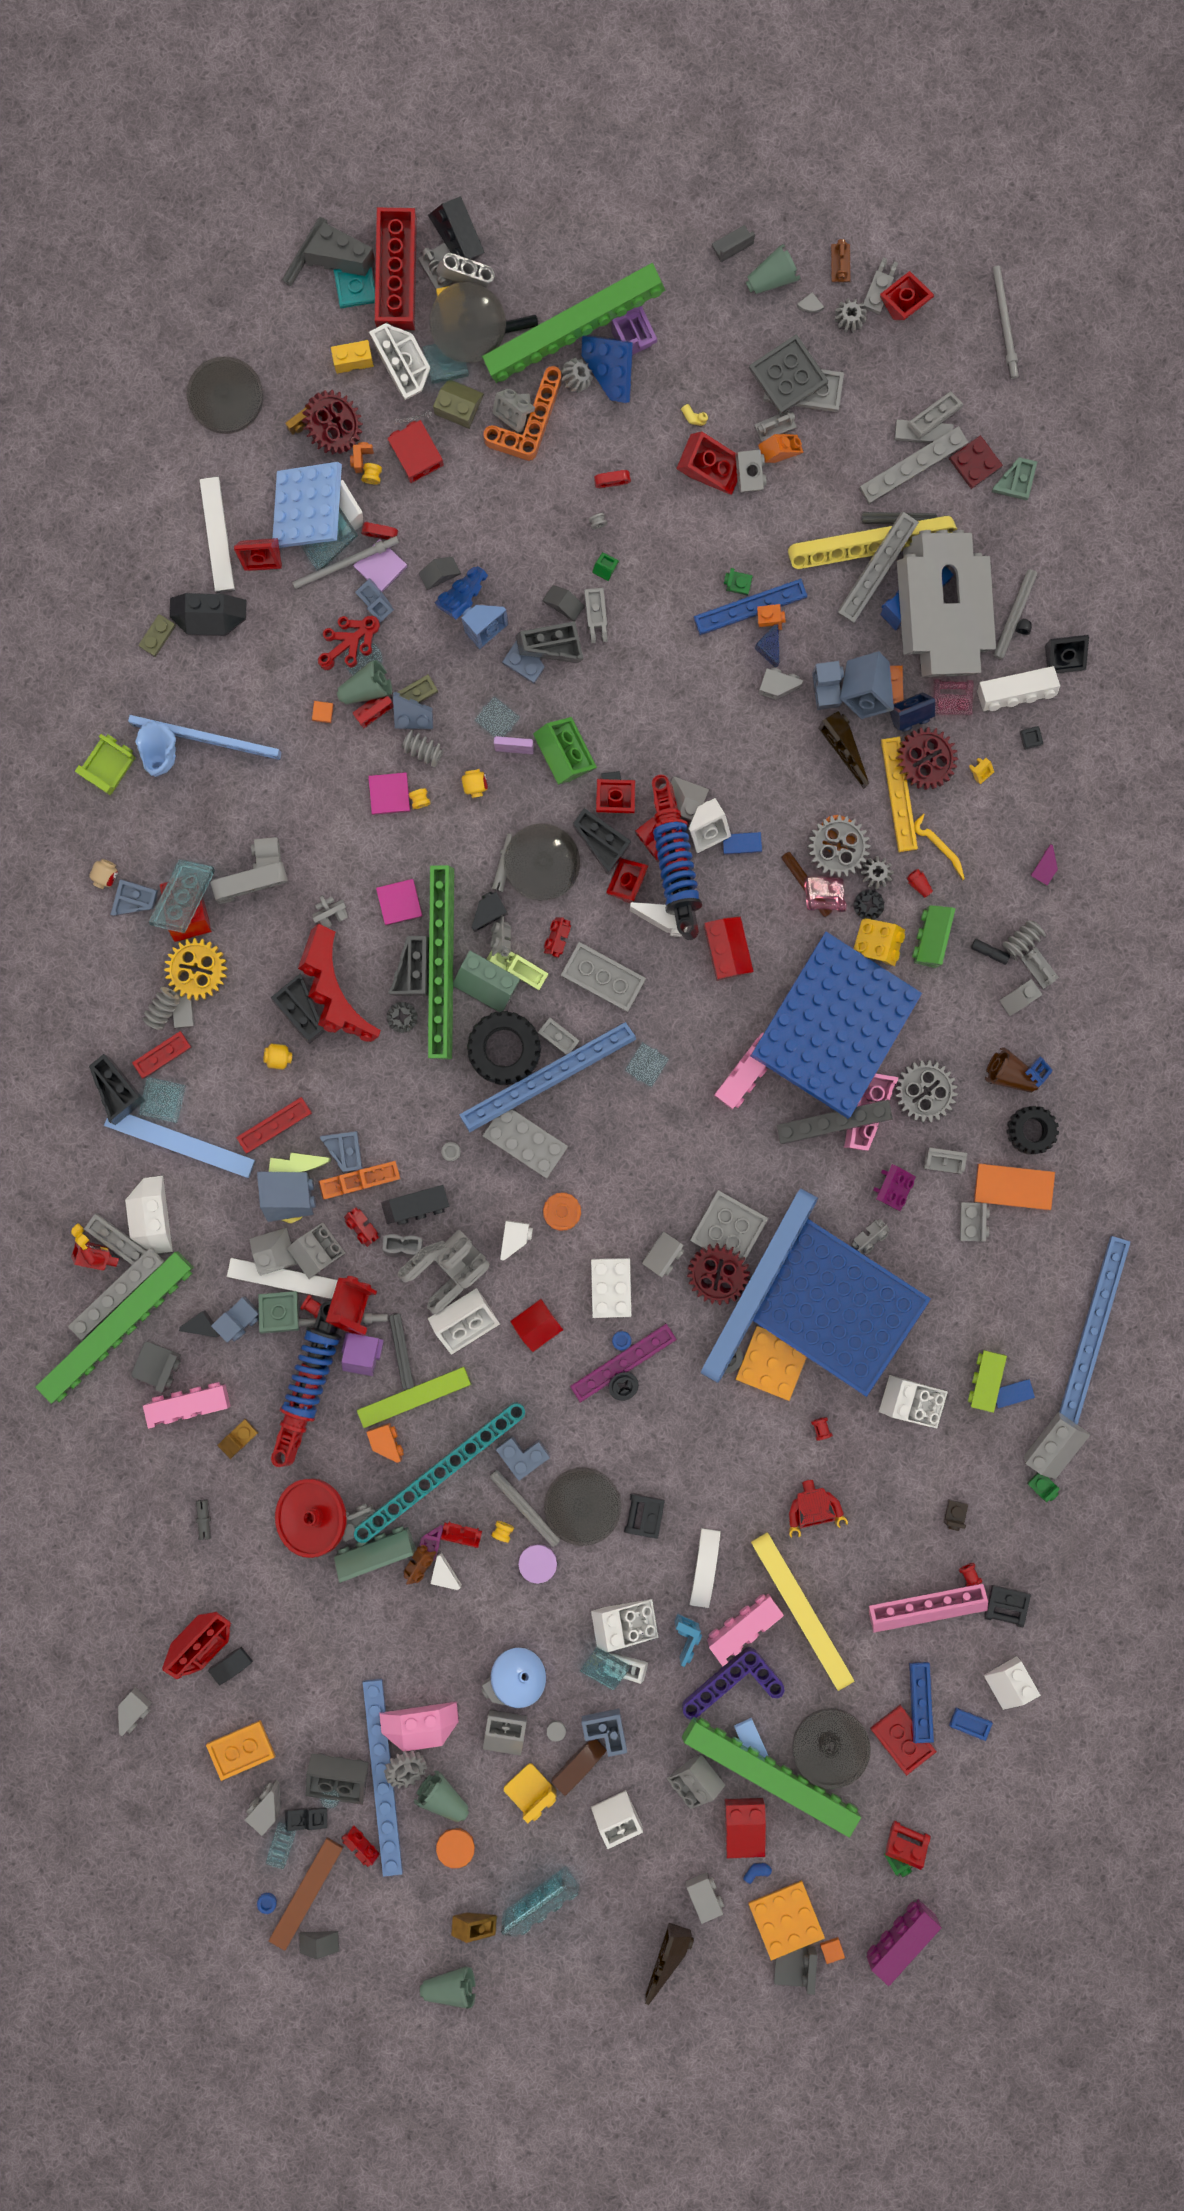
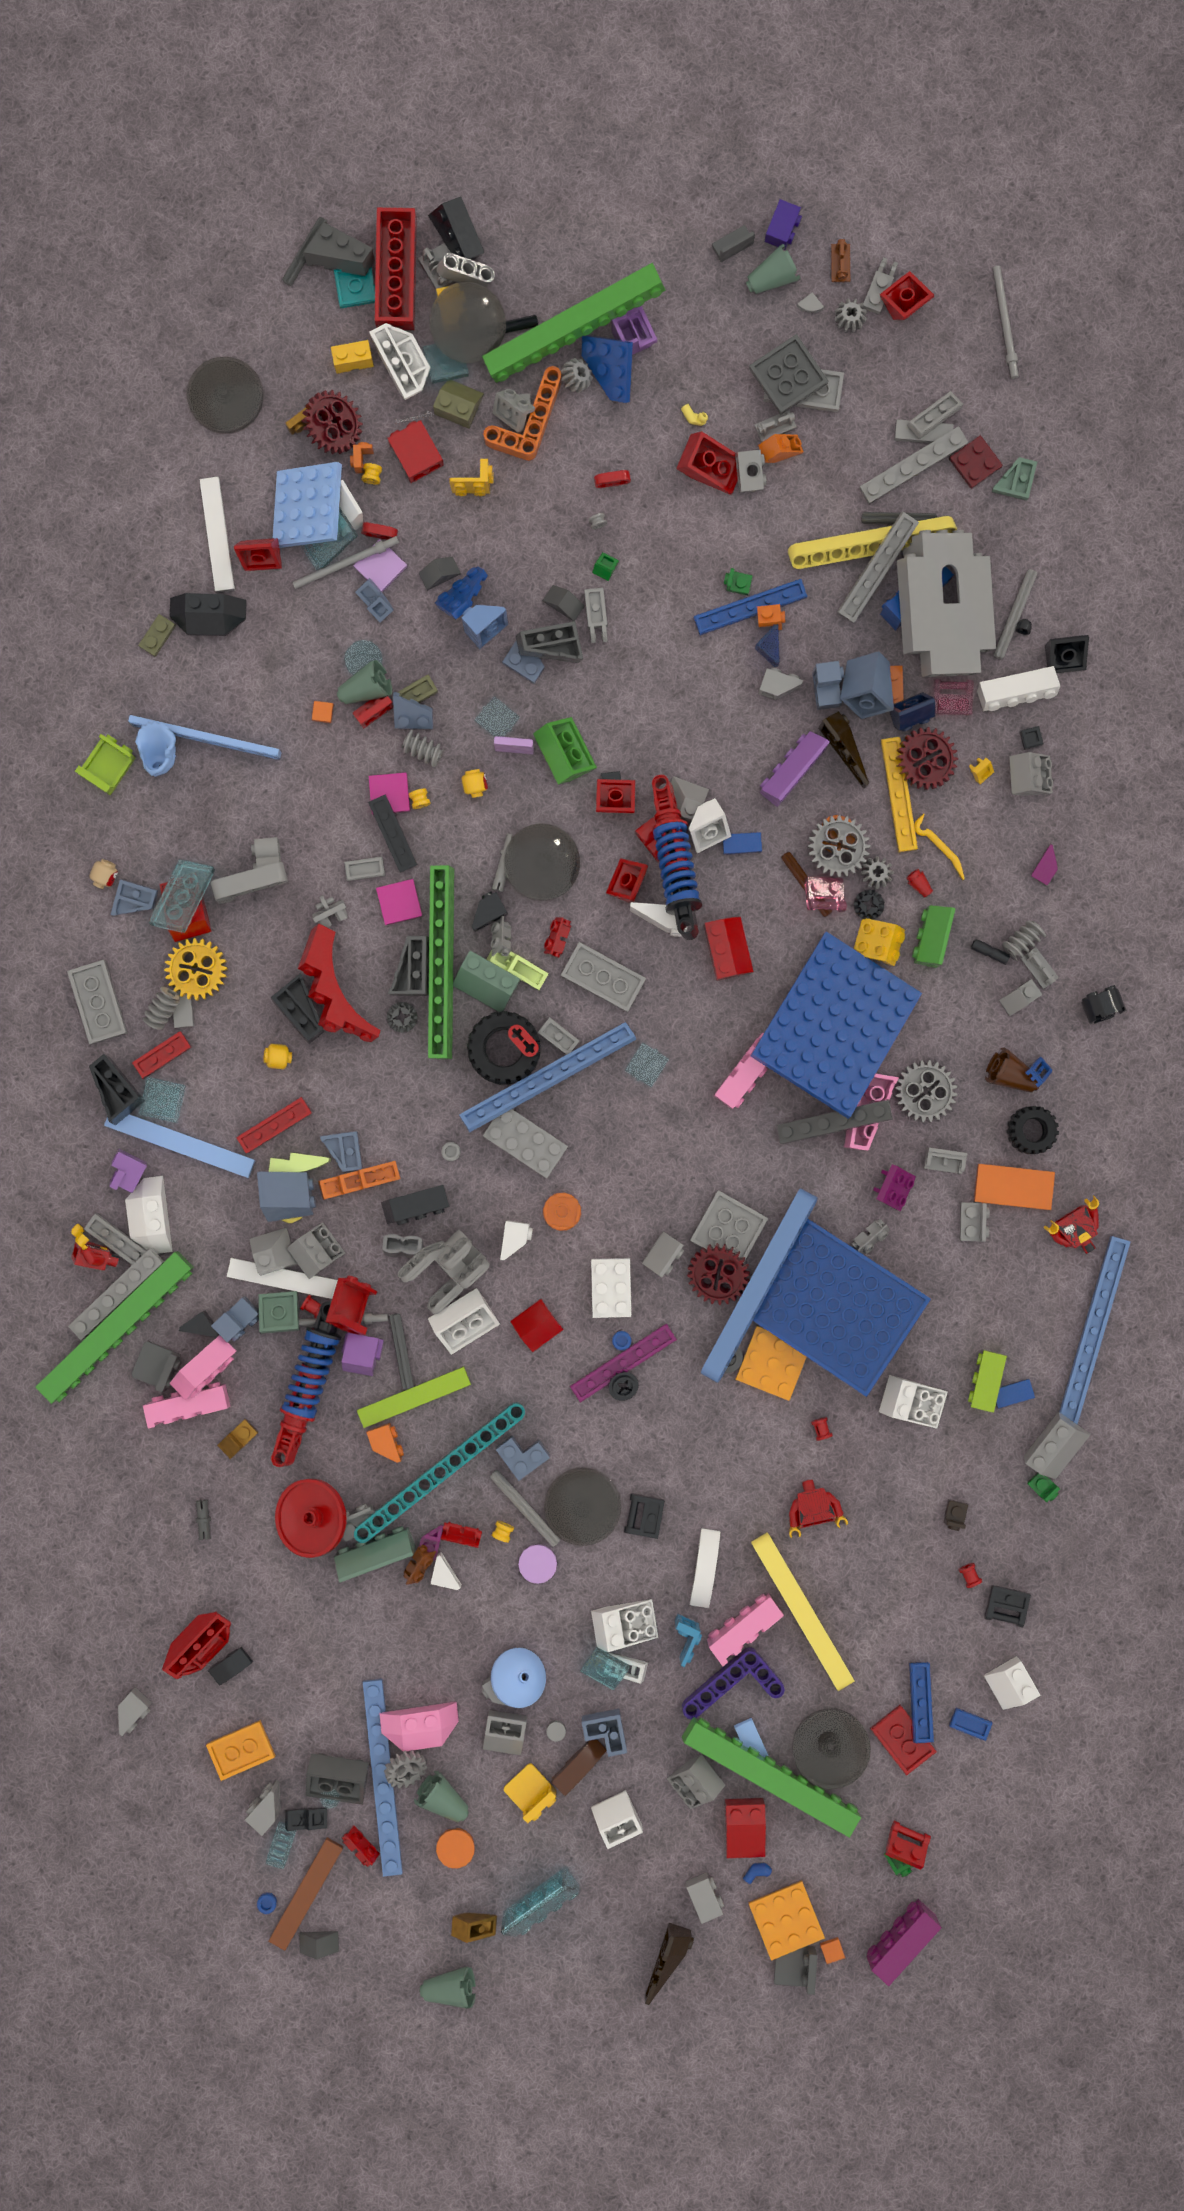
red plant [318,616,380,670] -> none
red hinge [344,1208,380,1247] -> none
black wedge [573,808,631,876] -> none
bright pink brick [869,1584,988,1633] -> none
none -> light grey plate [67,960,128,1044]
none -> medium lavender plate [109,1149,147,1193]
none -> bright pink brick [170,1335,236,1400]
none -> light grey tile [344,857,385,881]
none -> black plate [368,794,418,873]
none -> yellow bracket [449,459,494,496]
none -> red beam [508,1025,539,1057]
none -> medium lavender slope [760,731,830,807]
none -> dark purple brick [764,199,802,250]
none -> light grey slope [1009,752,1053,796]
none -> torso [1044,1195,1099,1254]
none -> black brick [1081,985,1127,1024]

